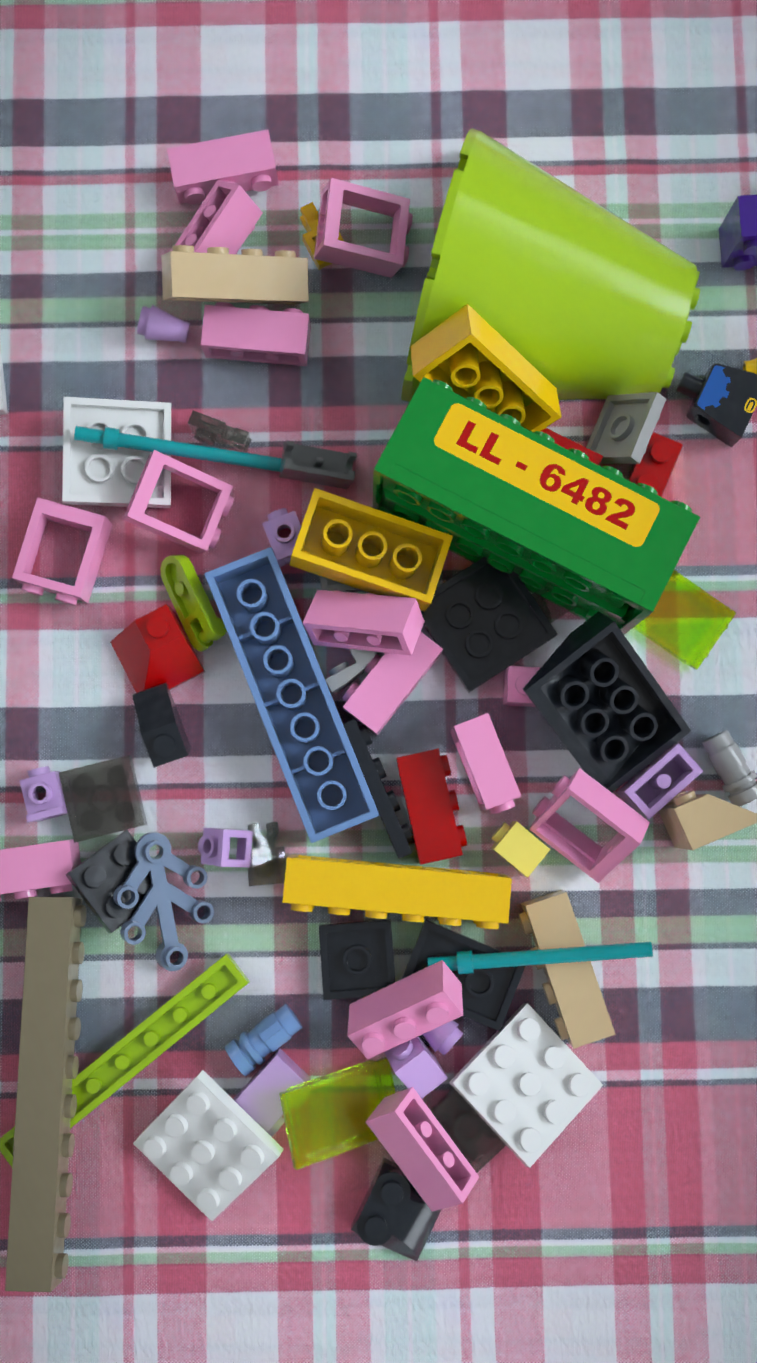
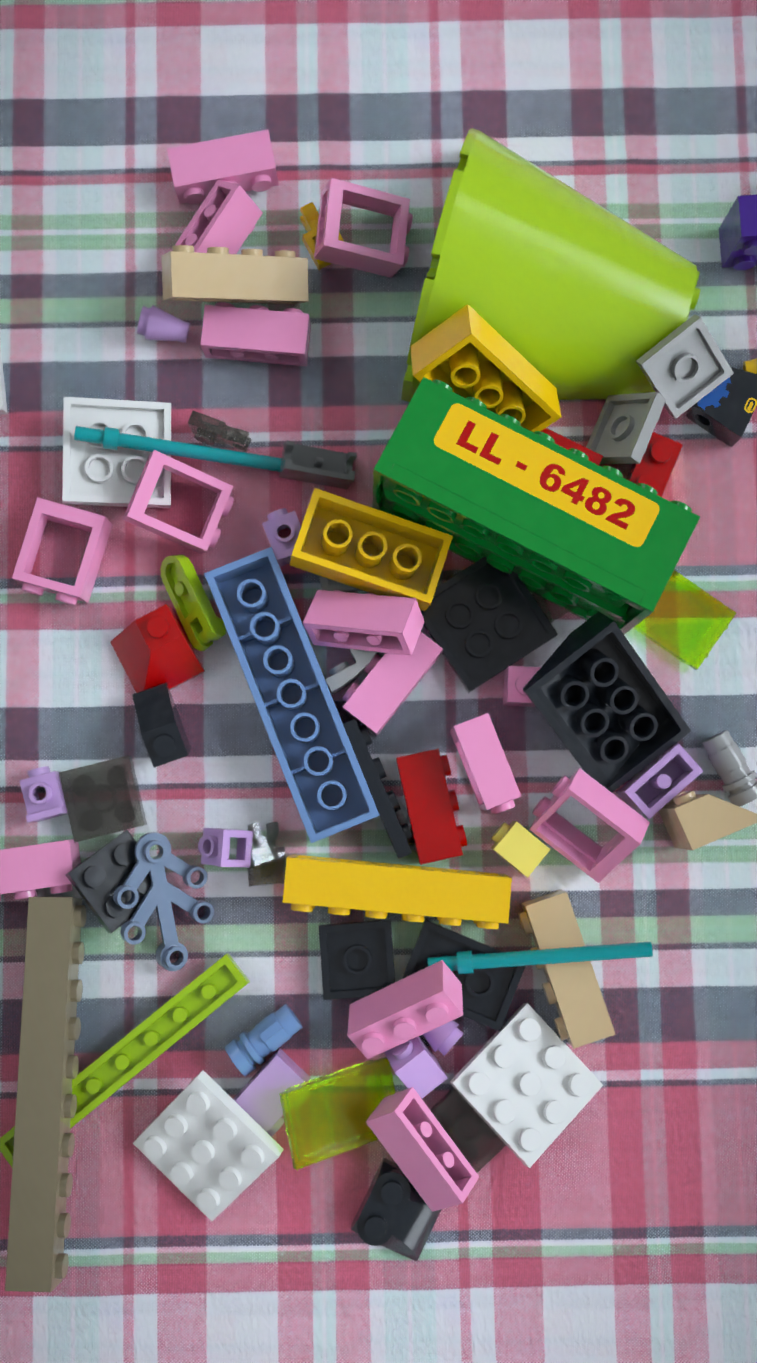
none -> light grey plate [636,314,734,419]

